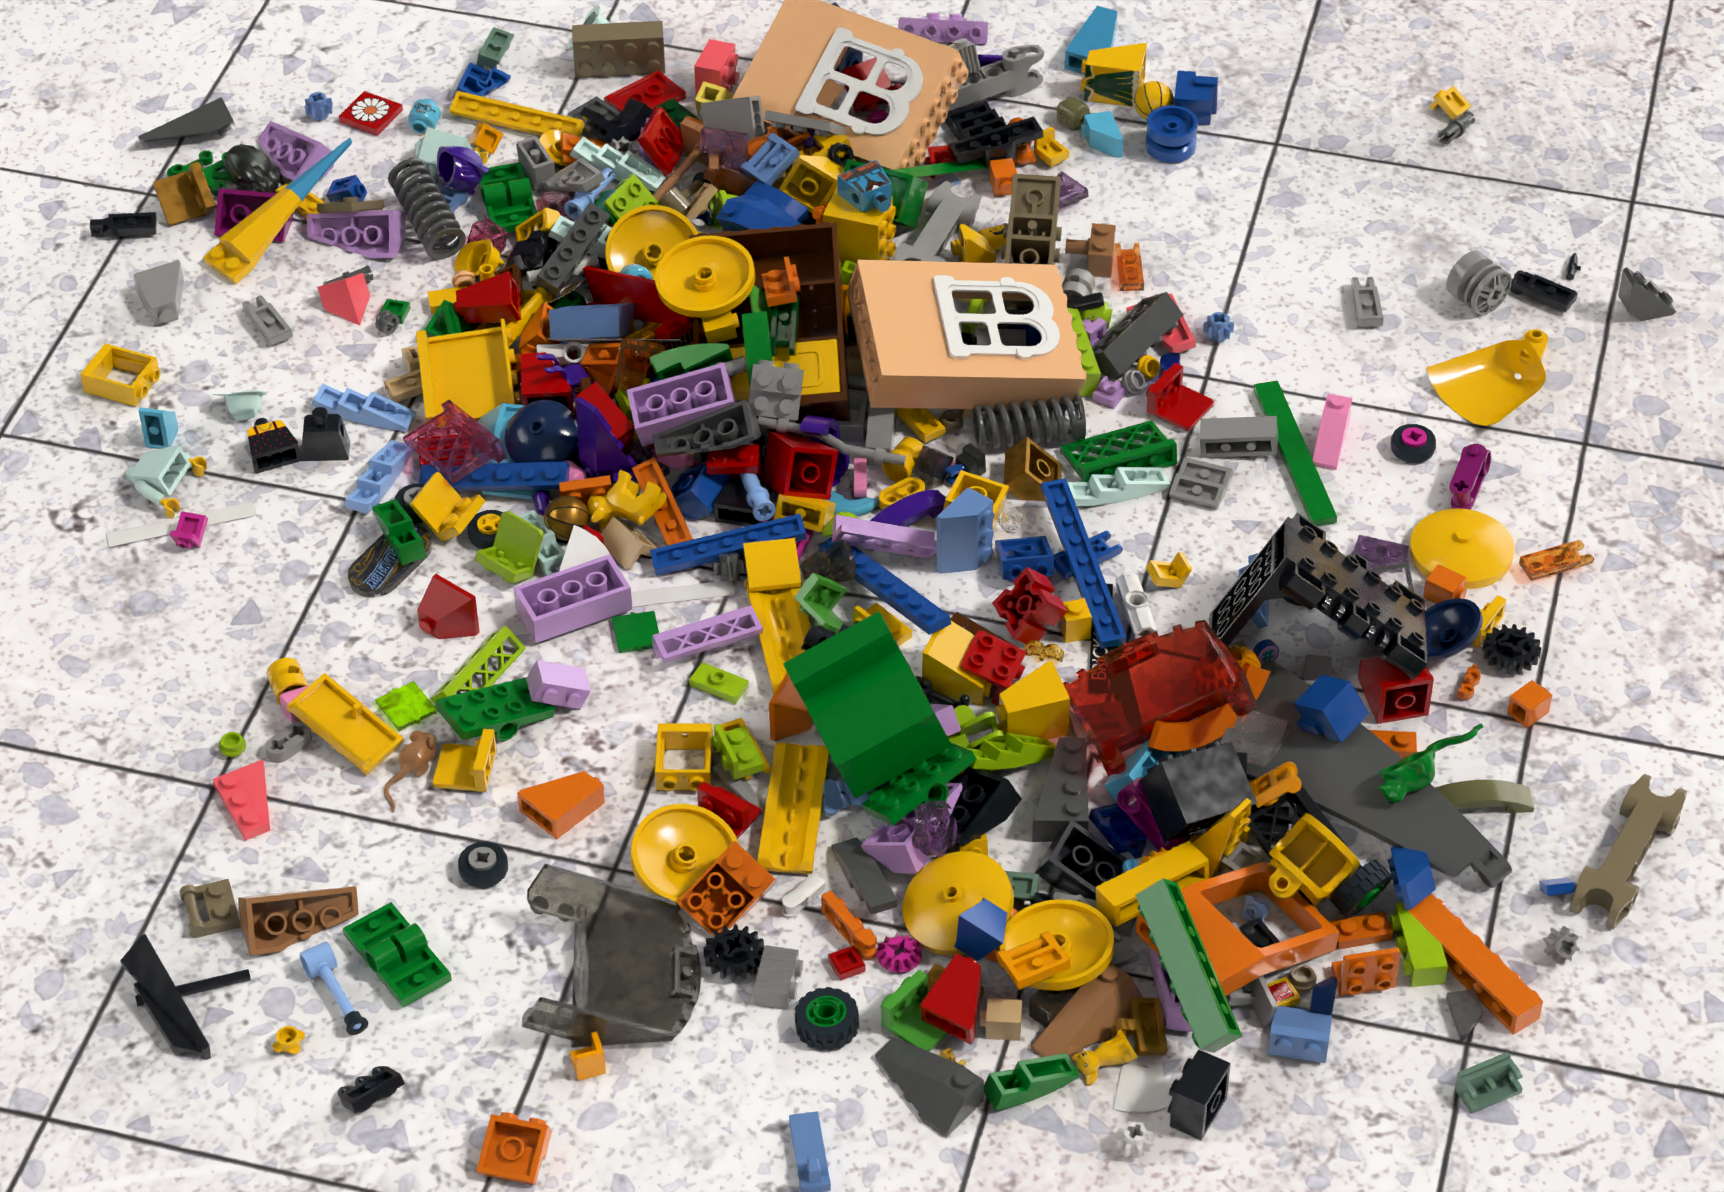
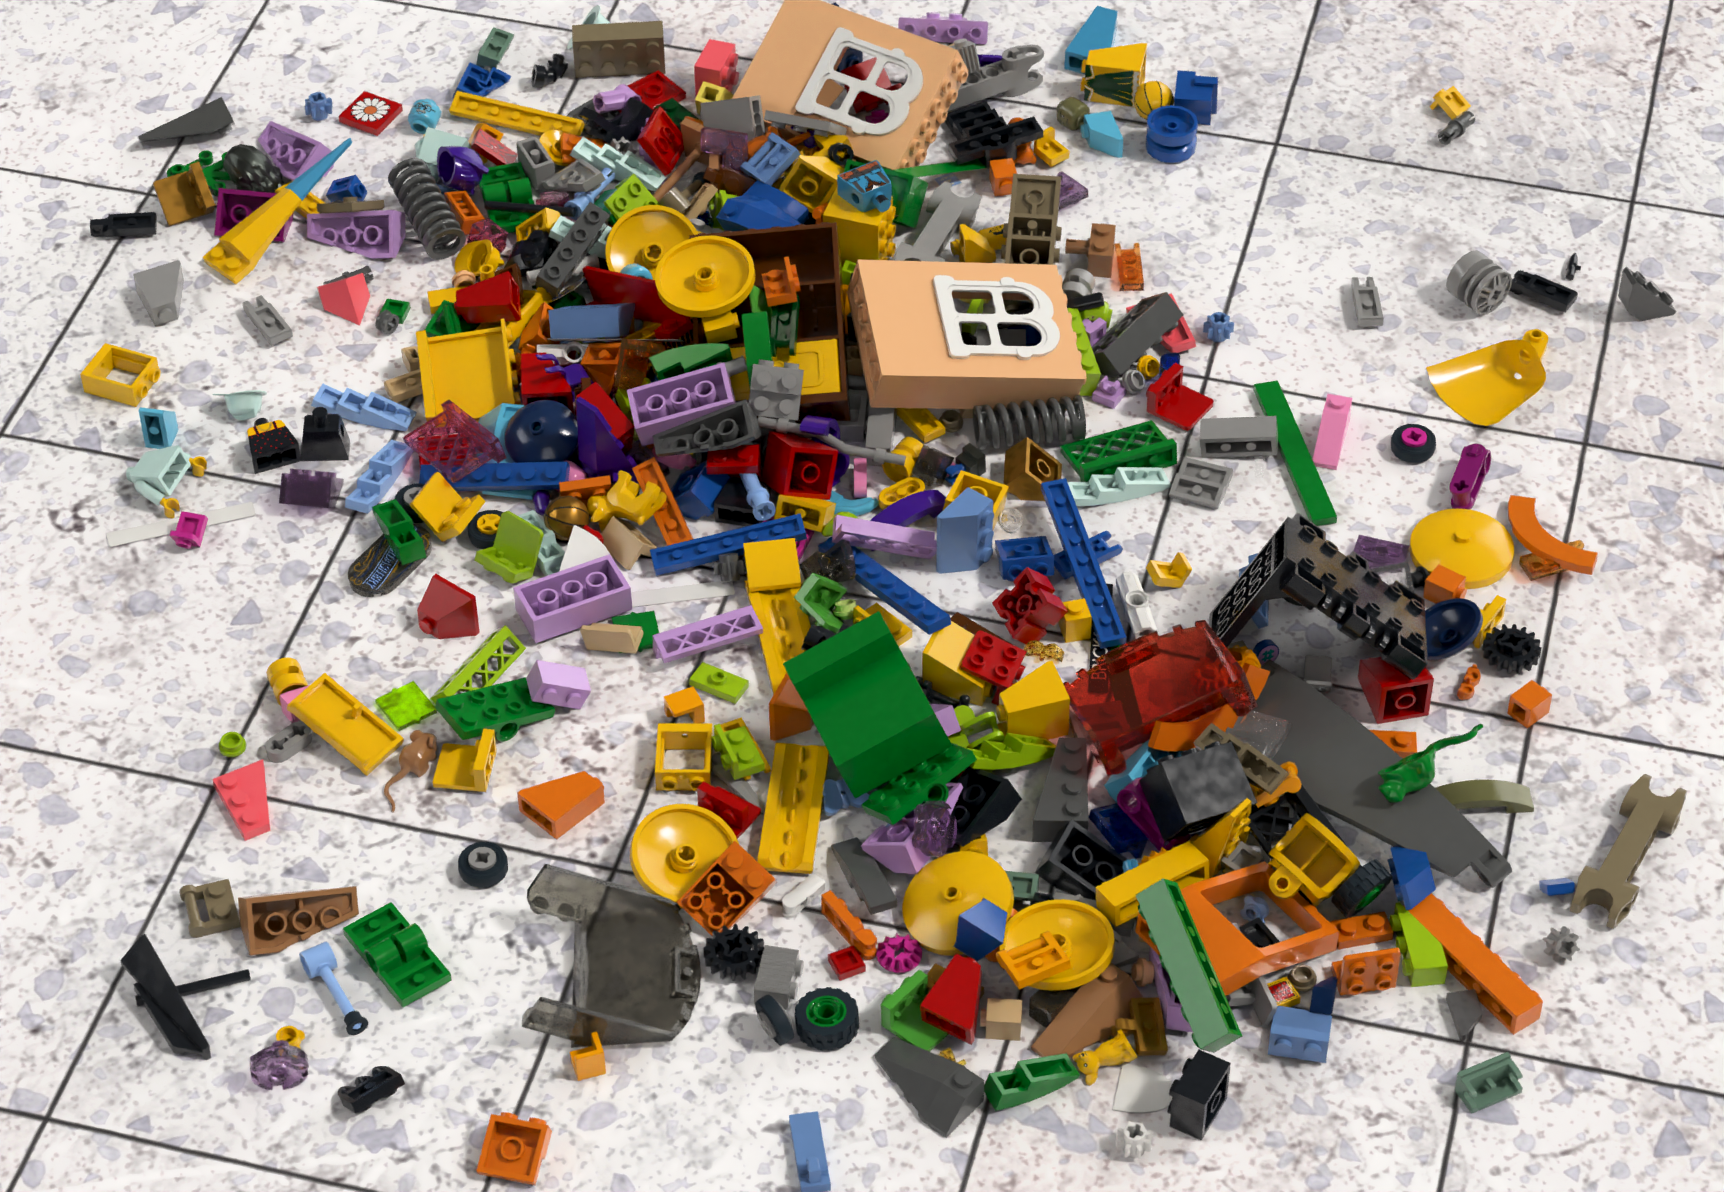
red bracket [924,145,955,179] -> none
blue plate [1294,675,1369,743] -> none
none -> clear purple plate [249,1040,309,1090]
none -> clear purple slope [279,468,344,508]
none -> orange slope [444,191,485,235]
none -> tile [470,129,518,166]
none -> black bar [484,200,576,217]
none -> black arm [531,54,568,88]
none -> tan panel [580,623,644,653]
none -> lavender piece [593,84,641,114]
none -> light orange panel [664,686,705,723]
none -> black wheel [755,994,794,1046]
none -> yellowish green plate [833,599,857,620]
none -> light nougat plate [1131,958,1154,987]
none -> dark tan slope [1194,723,1289,795]
none -> black piece [1408,566,1430,589]
none -> orange tile [1508,495,1598,575]

